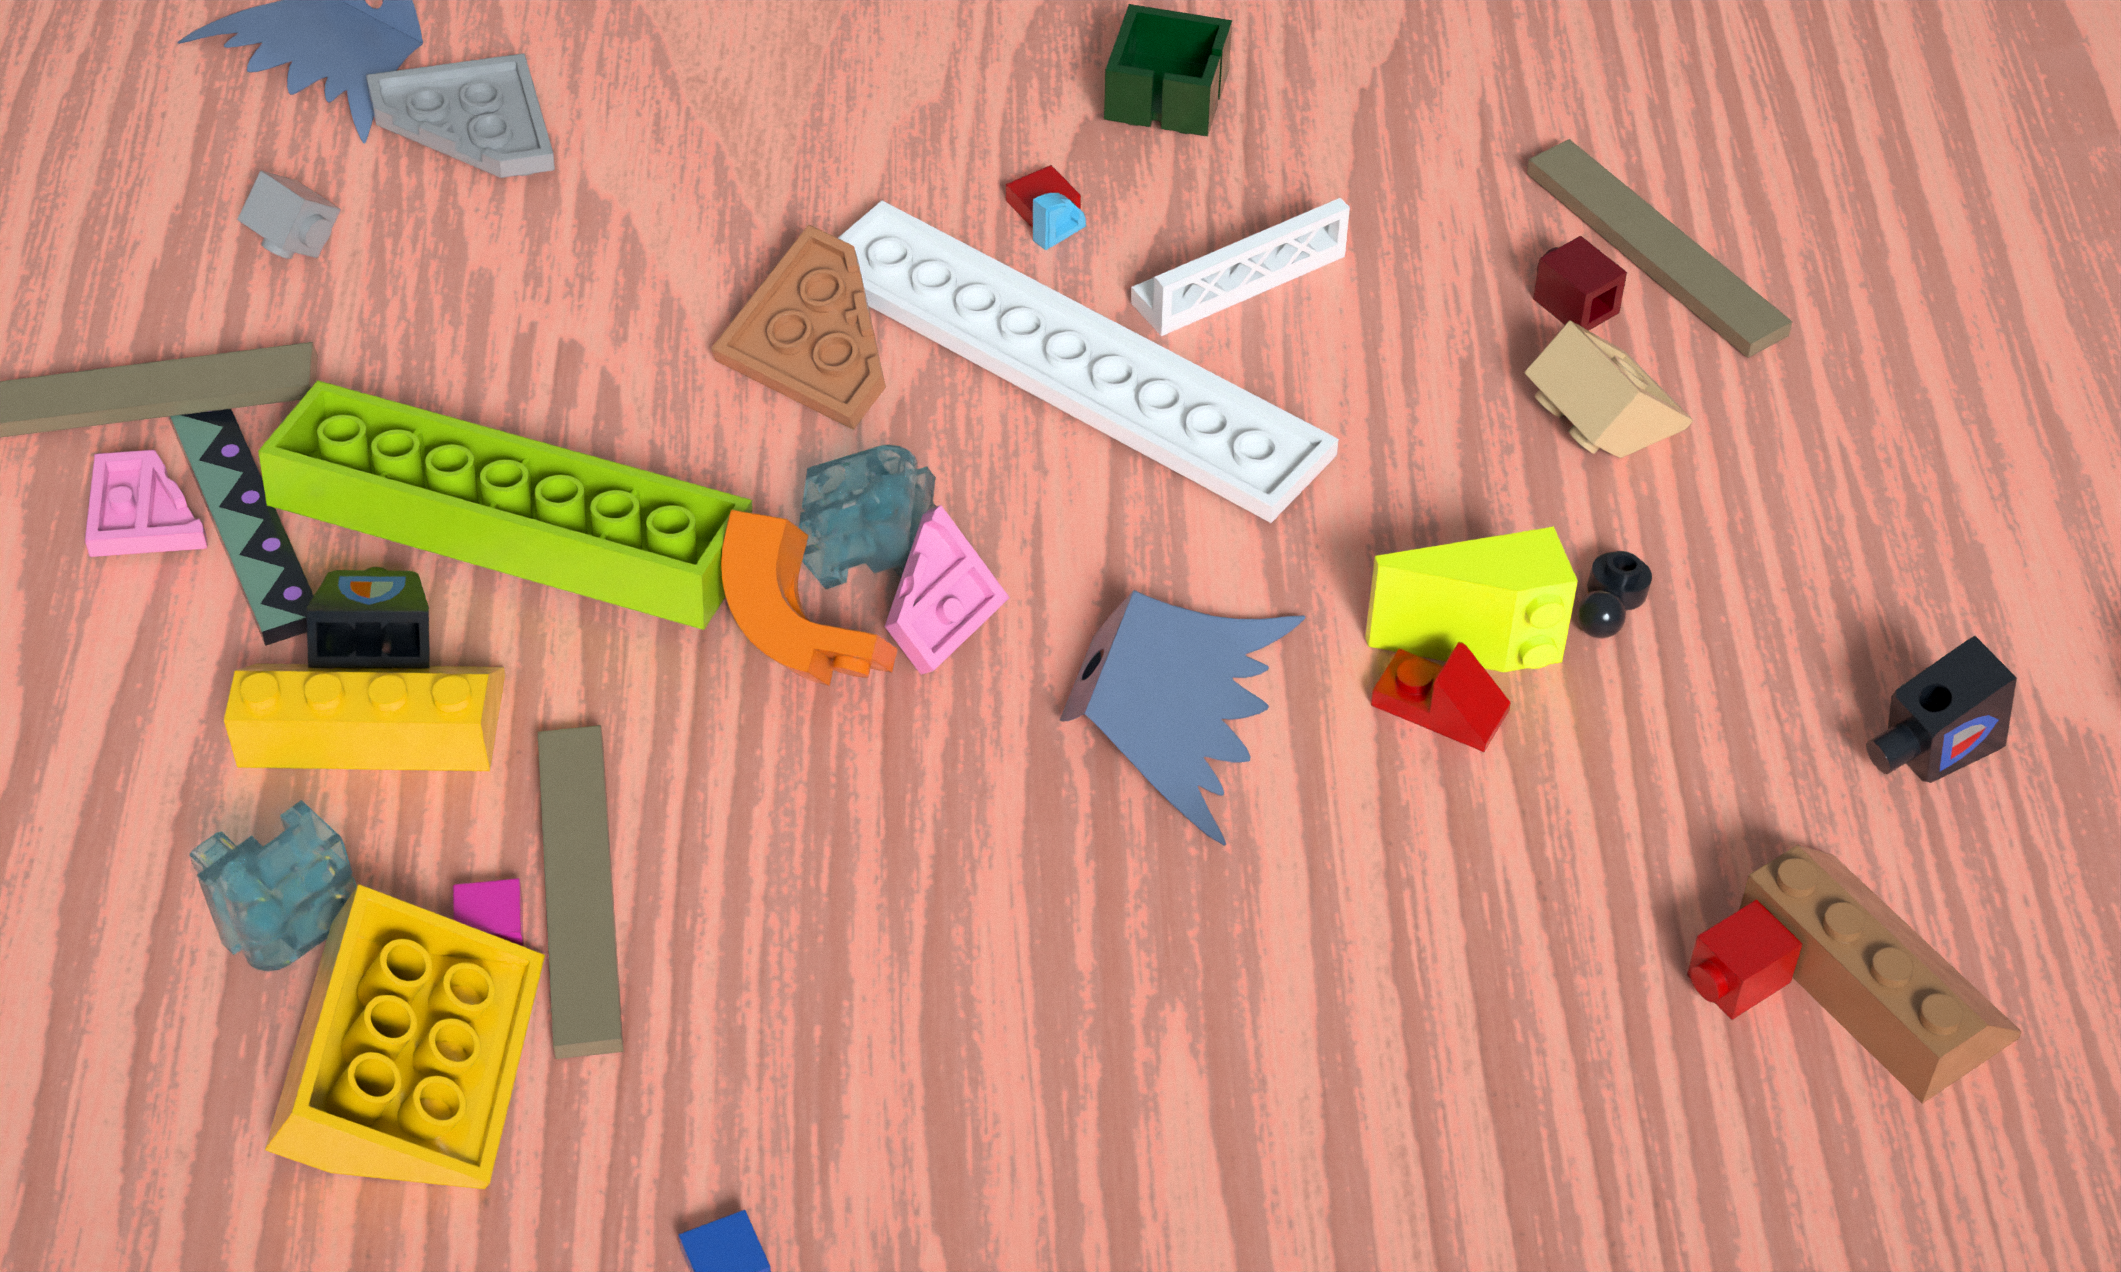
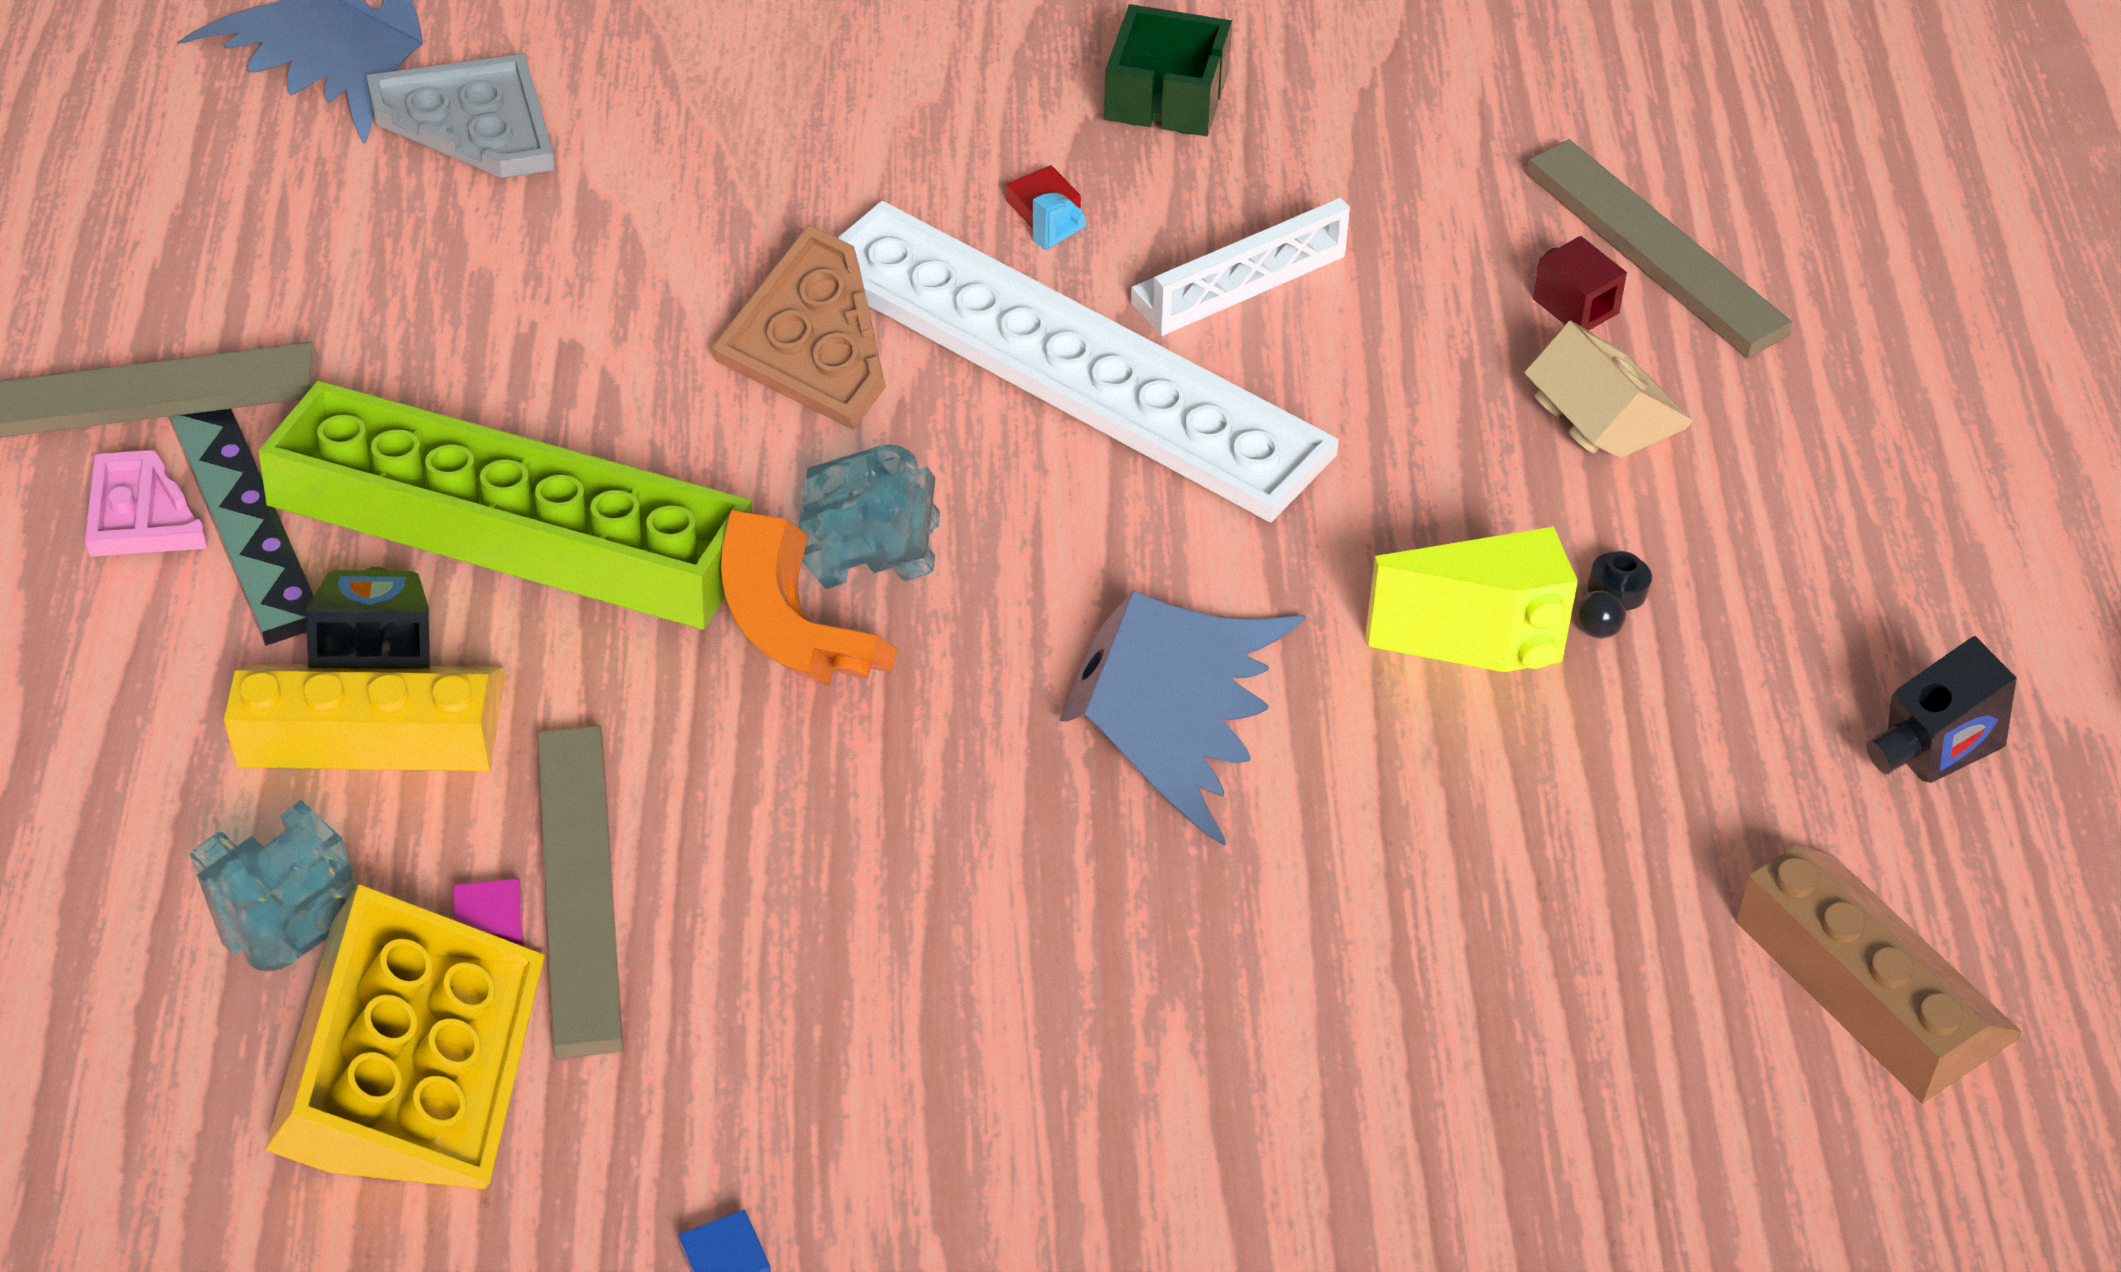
light grey brick [237,170,341,259] -> none
bright pink wing [885,505,1010,675] -> none
red slope [1371,641,1511,752] -> none
red brick [1687,899,1803,1020] -> none

